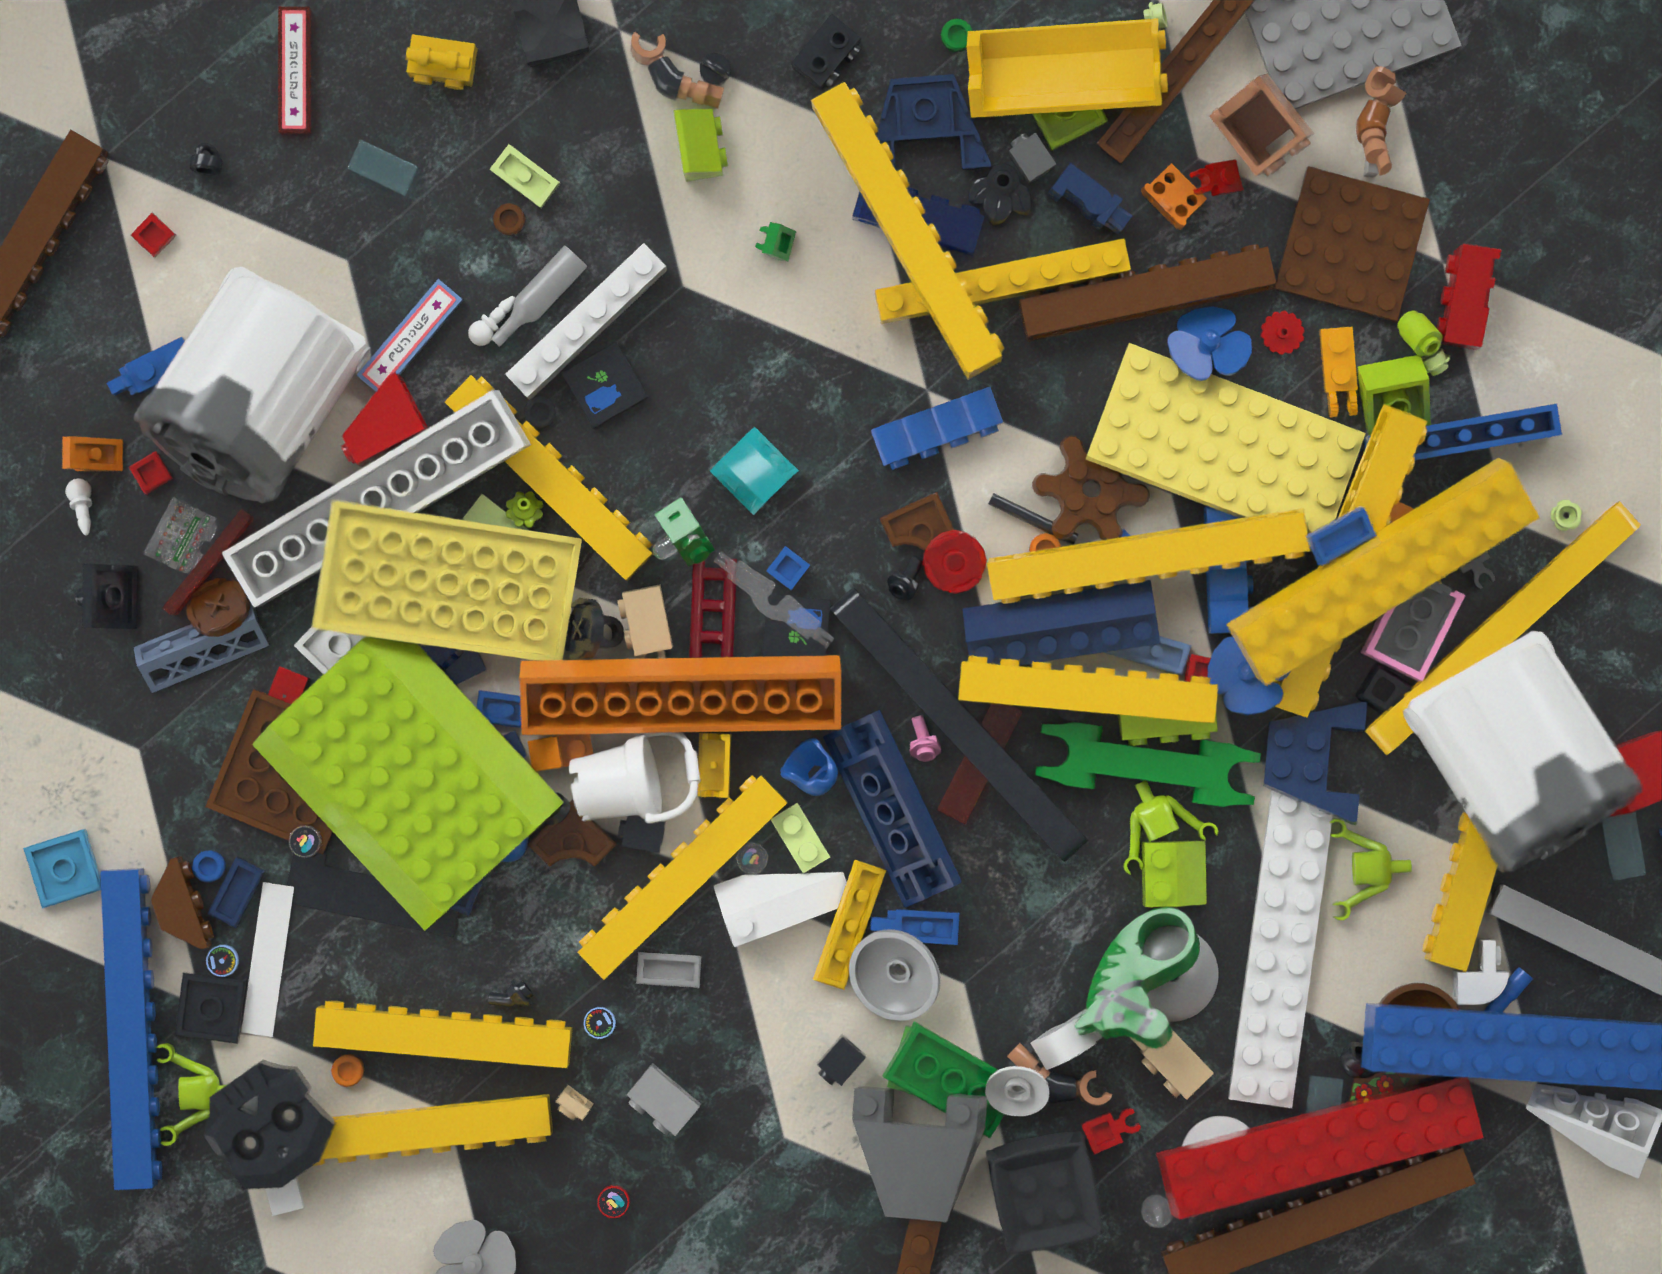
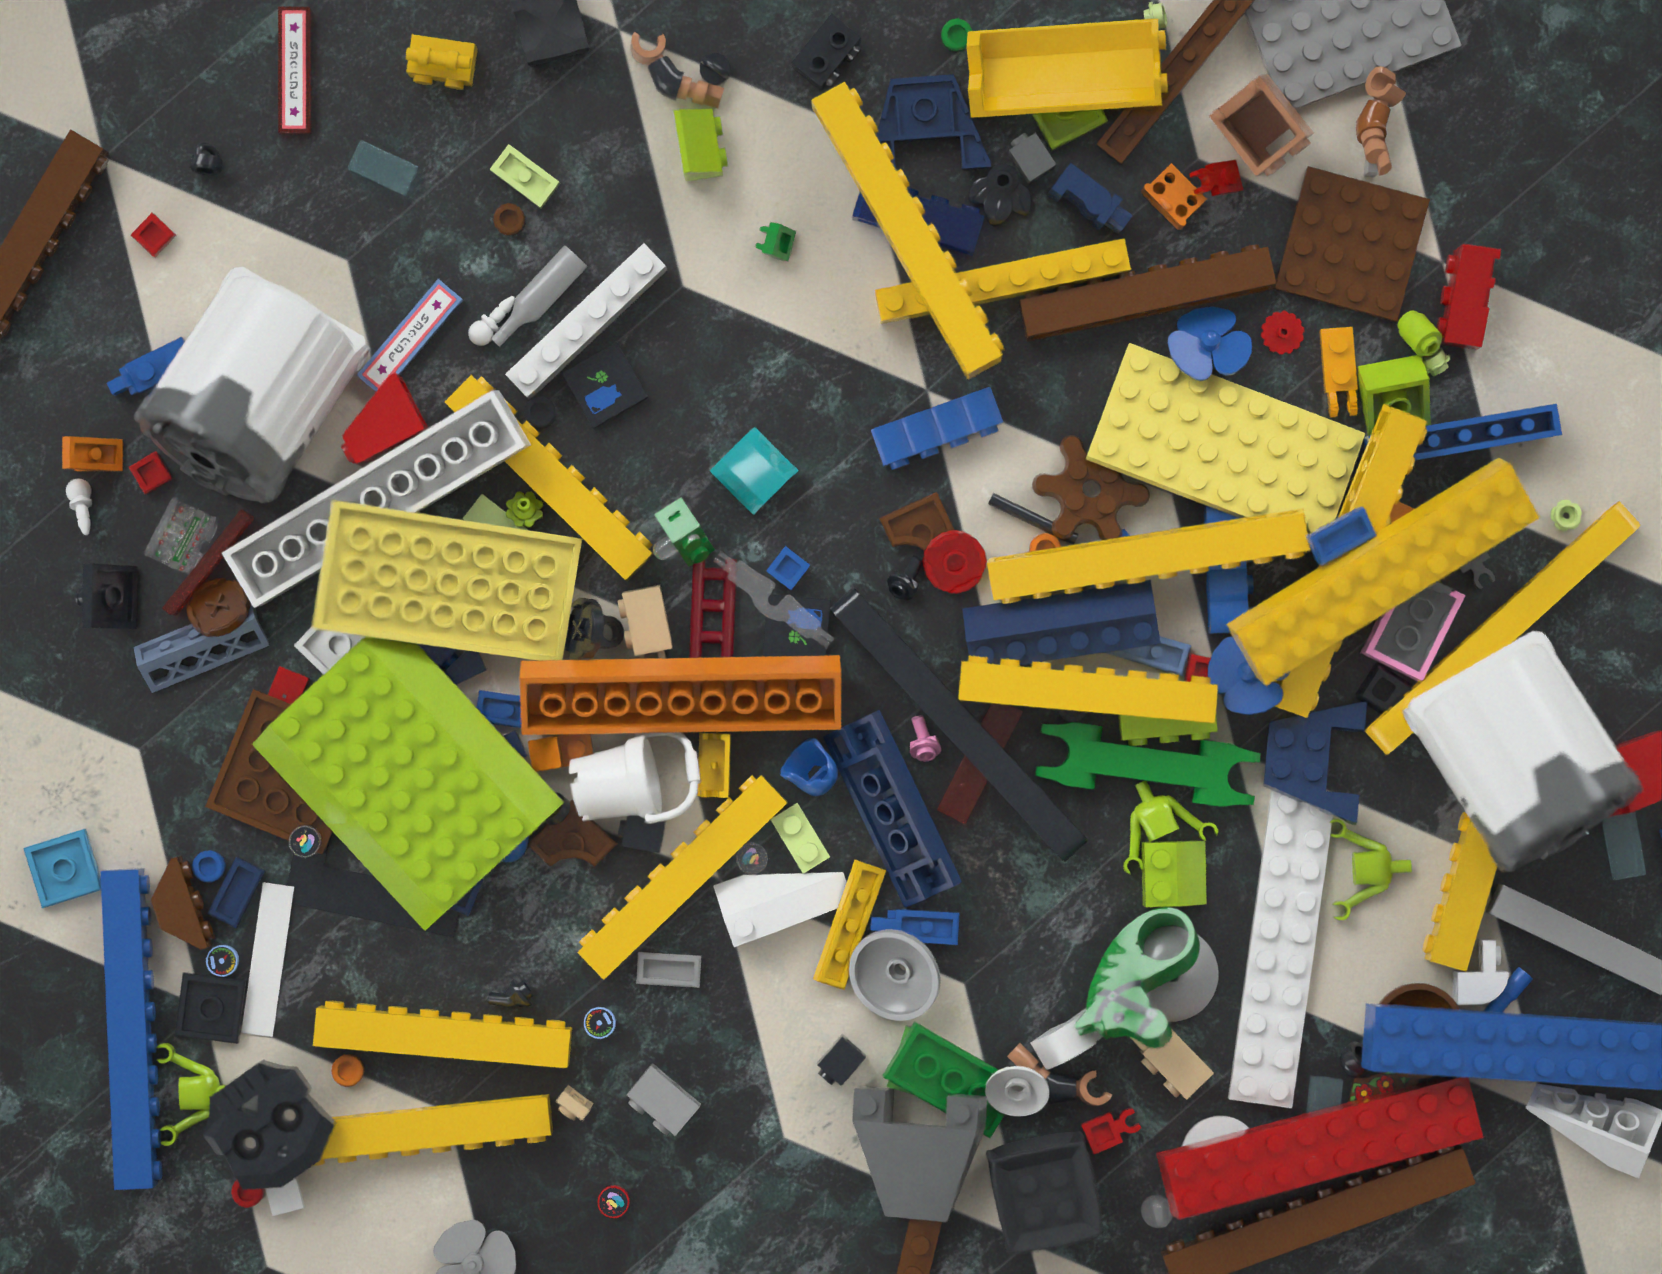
none -> red tile [231,1180,265,1208]

